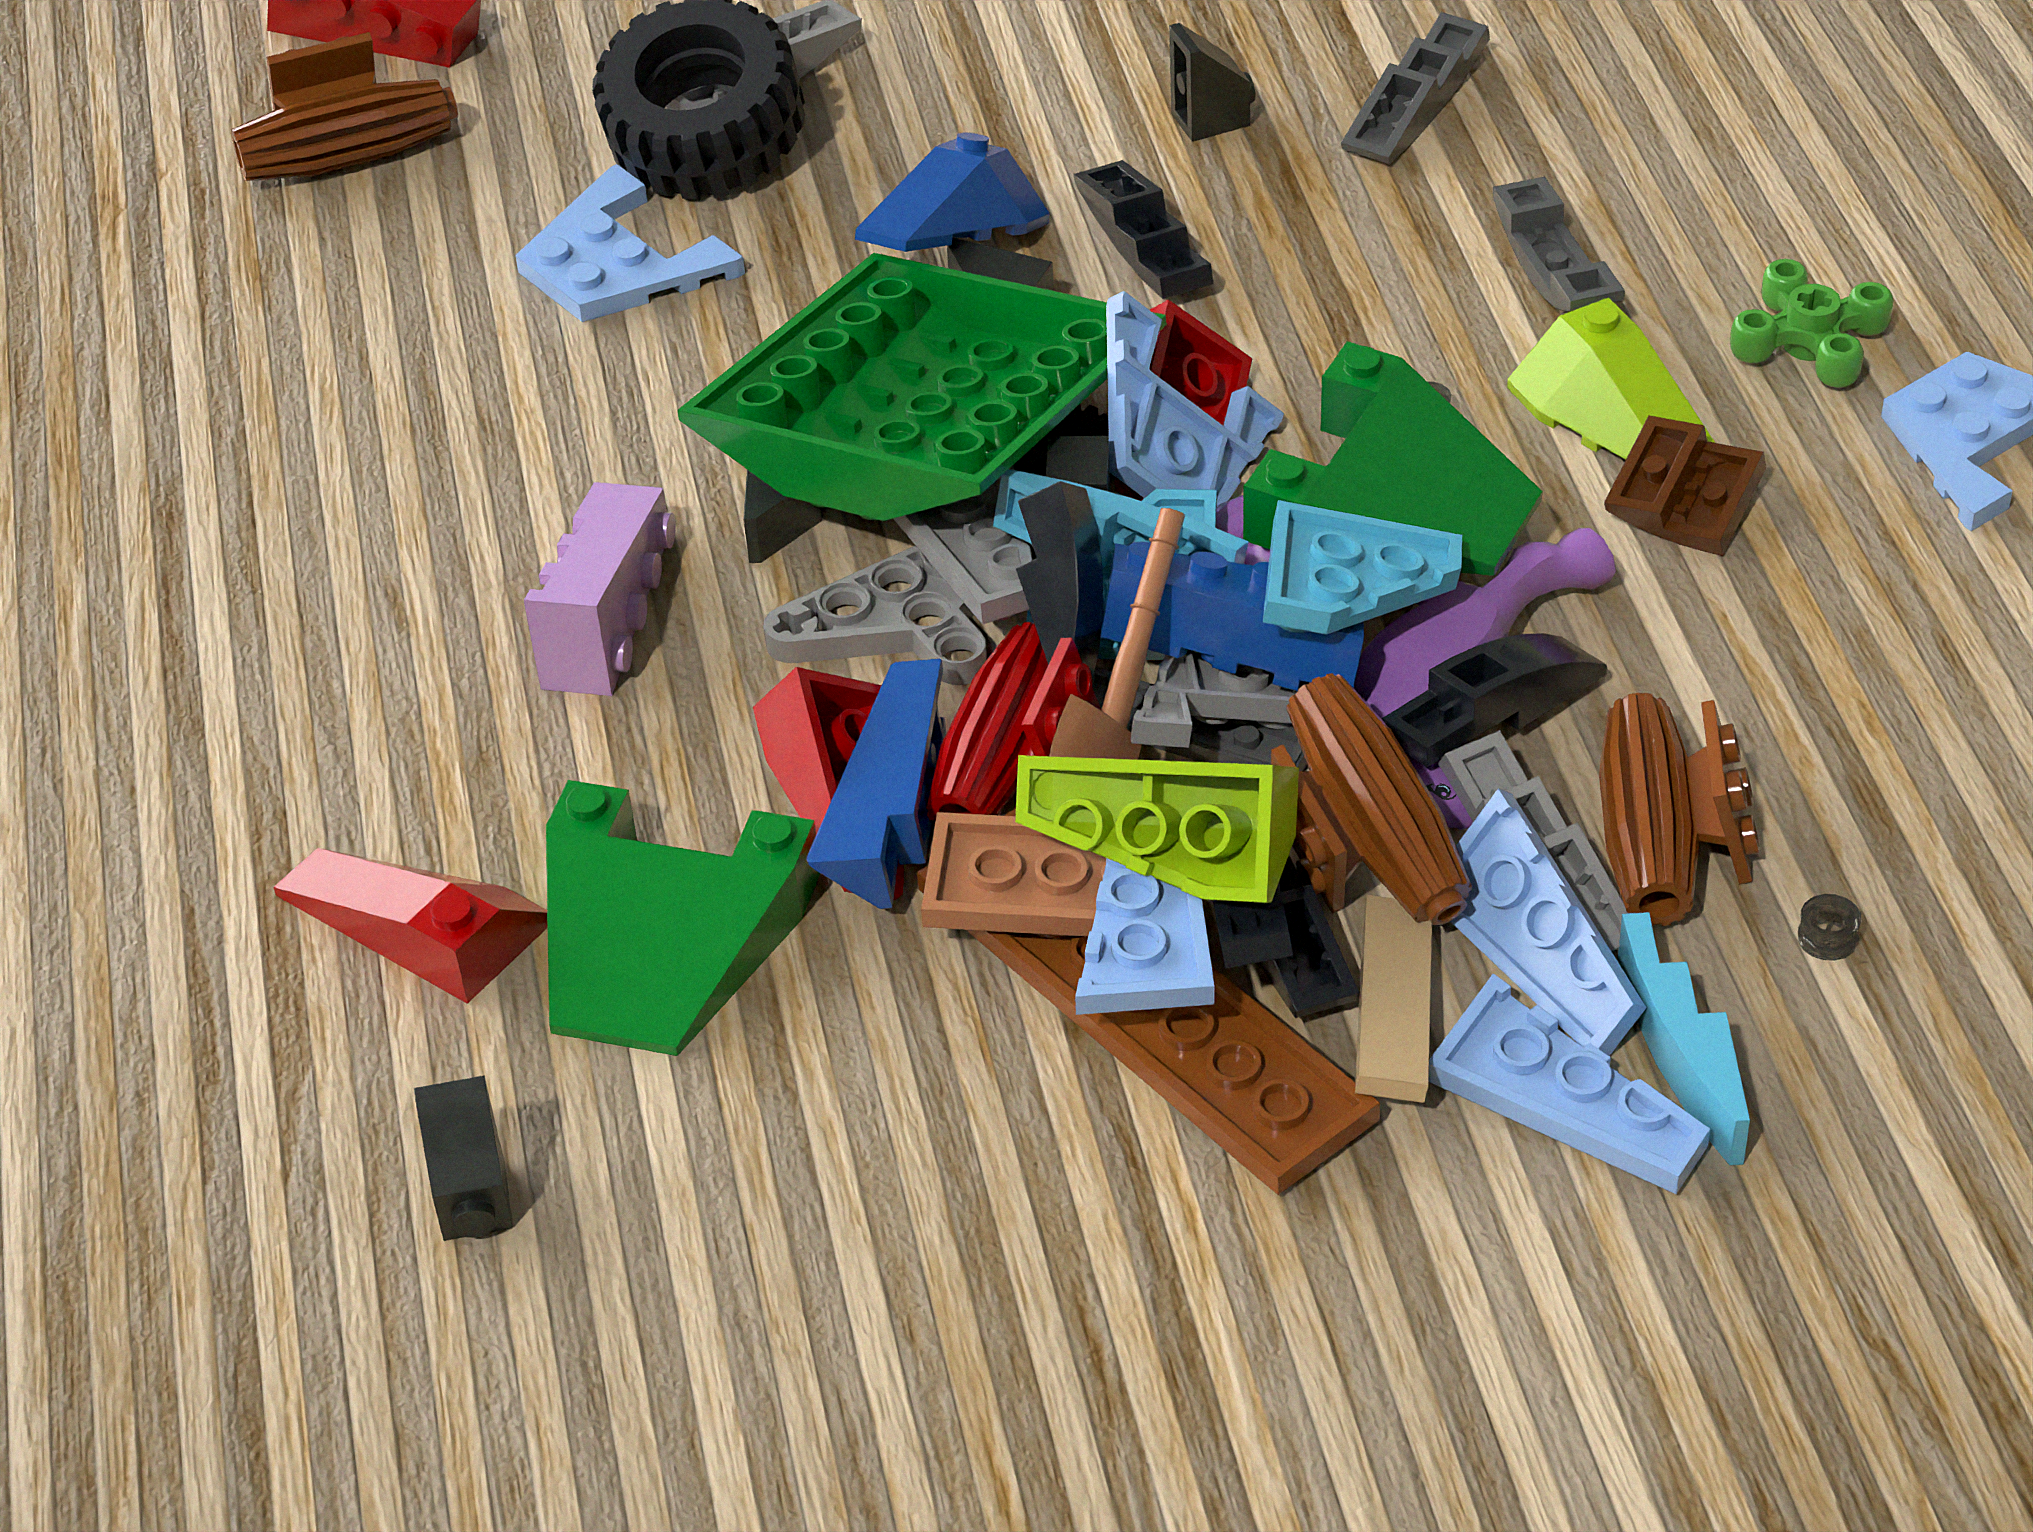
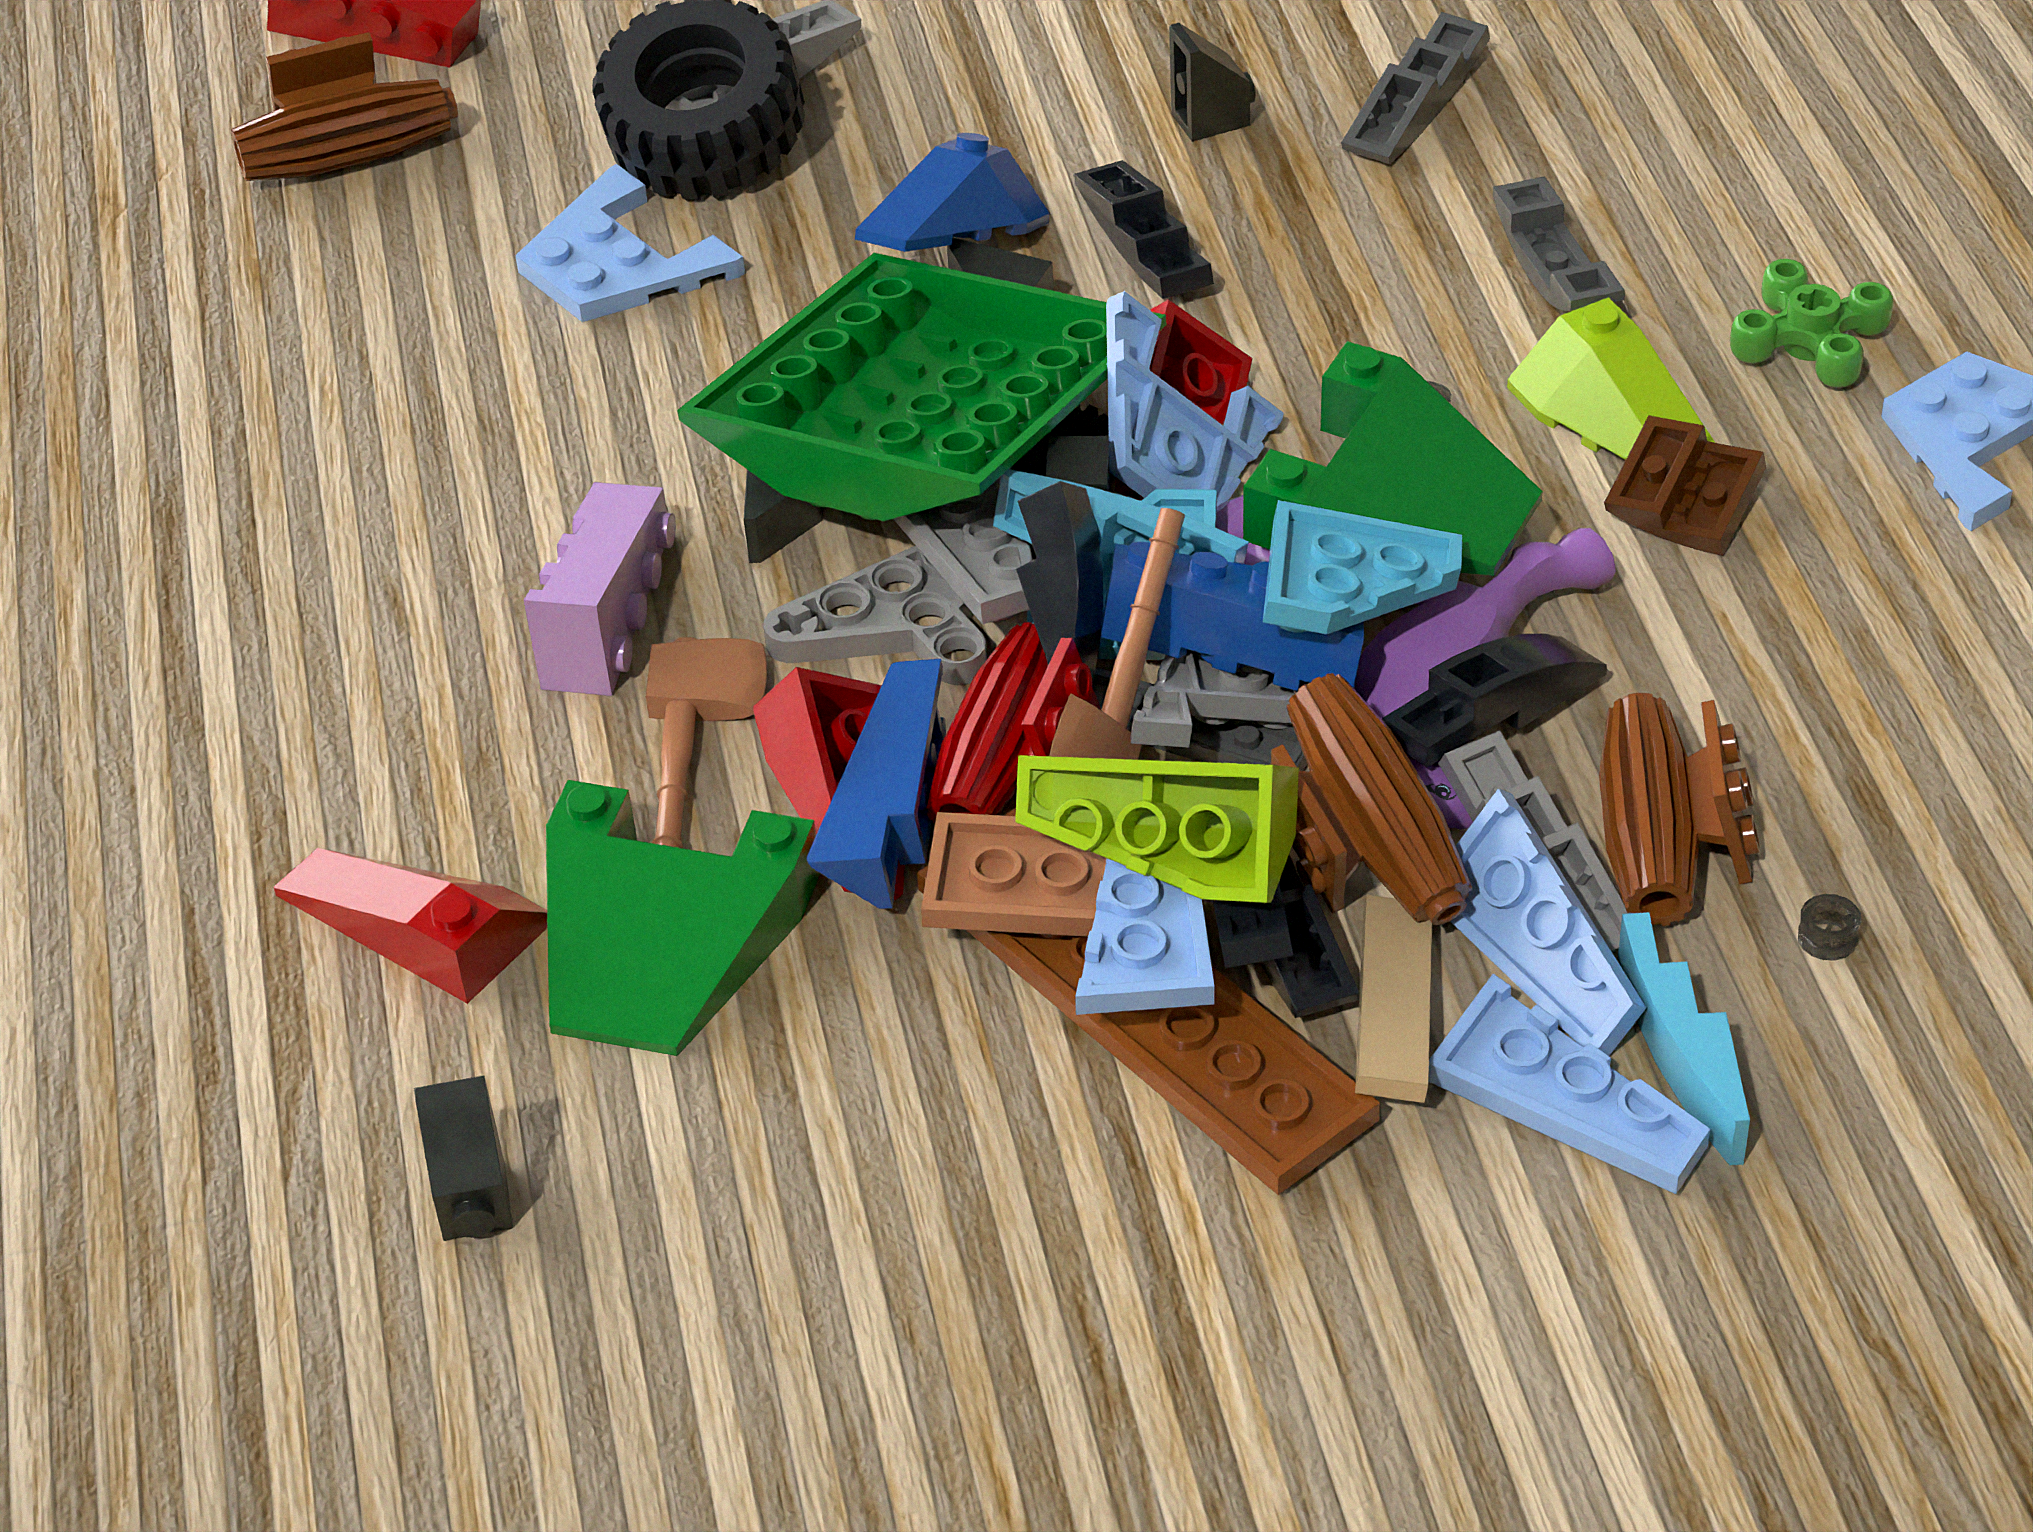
none -> nougat piece [646,637,767,848]

